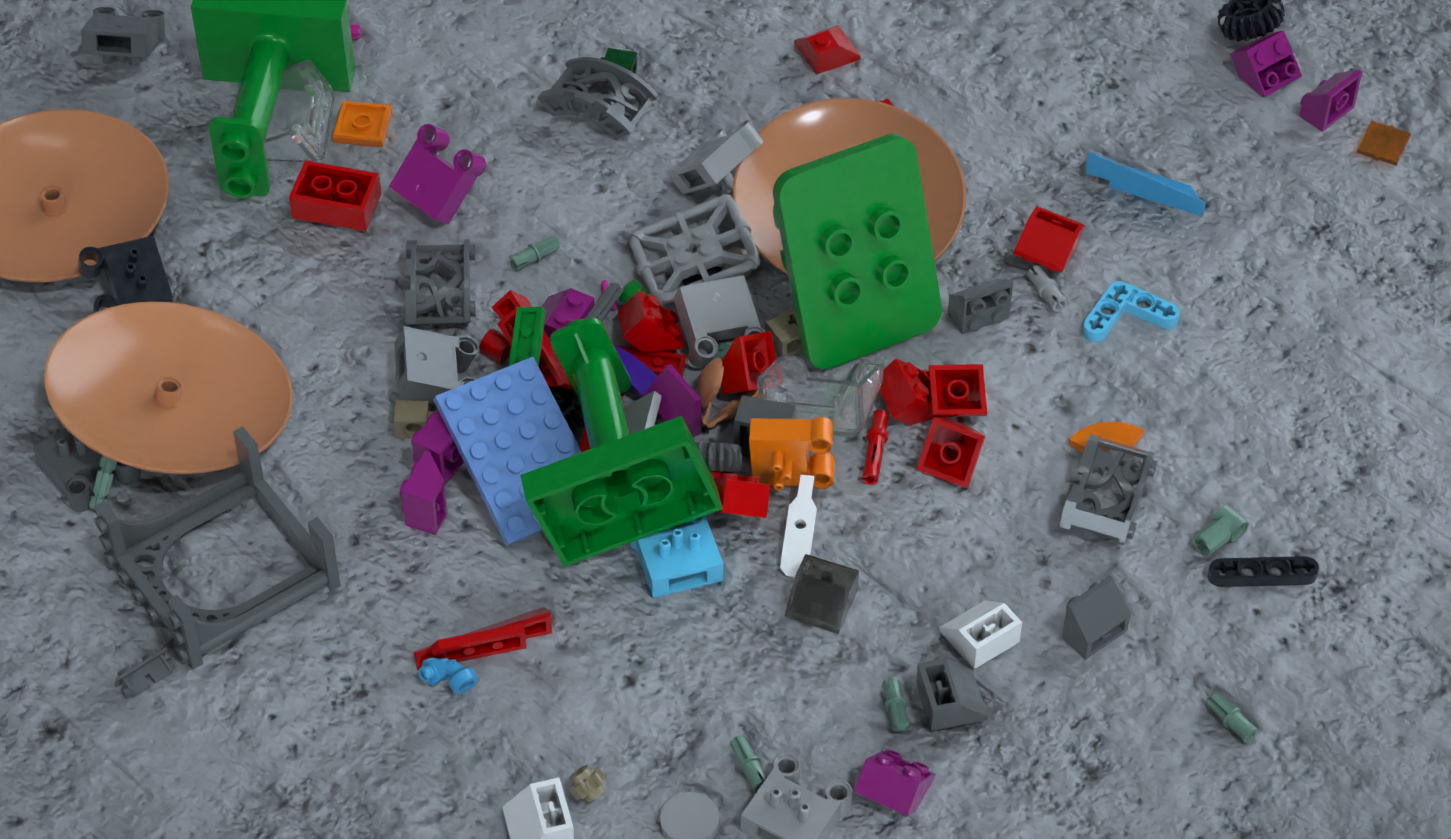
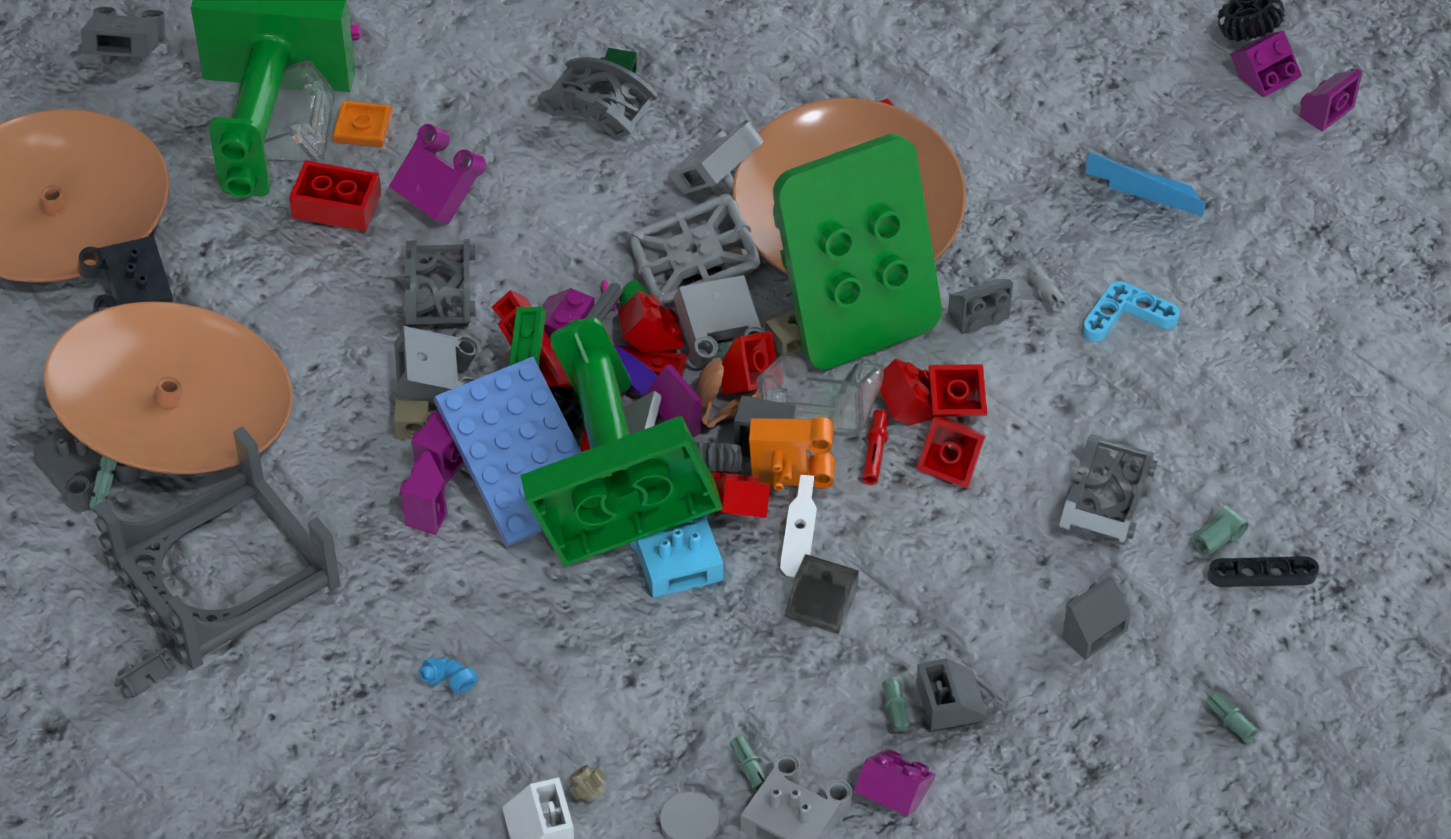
red wedge [414,607,552,670] -> none
red brick [480,329,511,365] -> none
sand green axle [509,236,560,271] -> none
red slope [794,25,861,75] -> none
white slope [939,600,1022,669] -> none
red slope [1013,206,1085,273] -> none
orange tile [1068,422,1145,453] -> none
clear orange piece [1357,120,1411,166] -> none

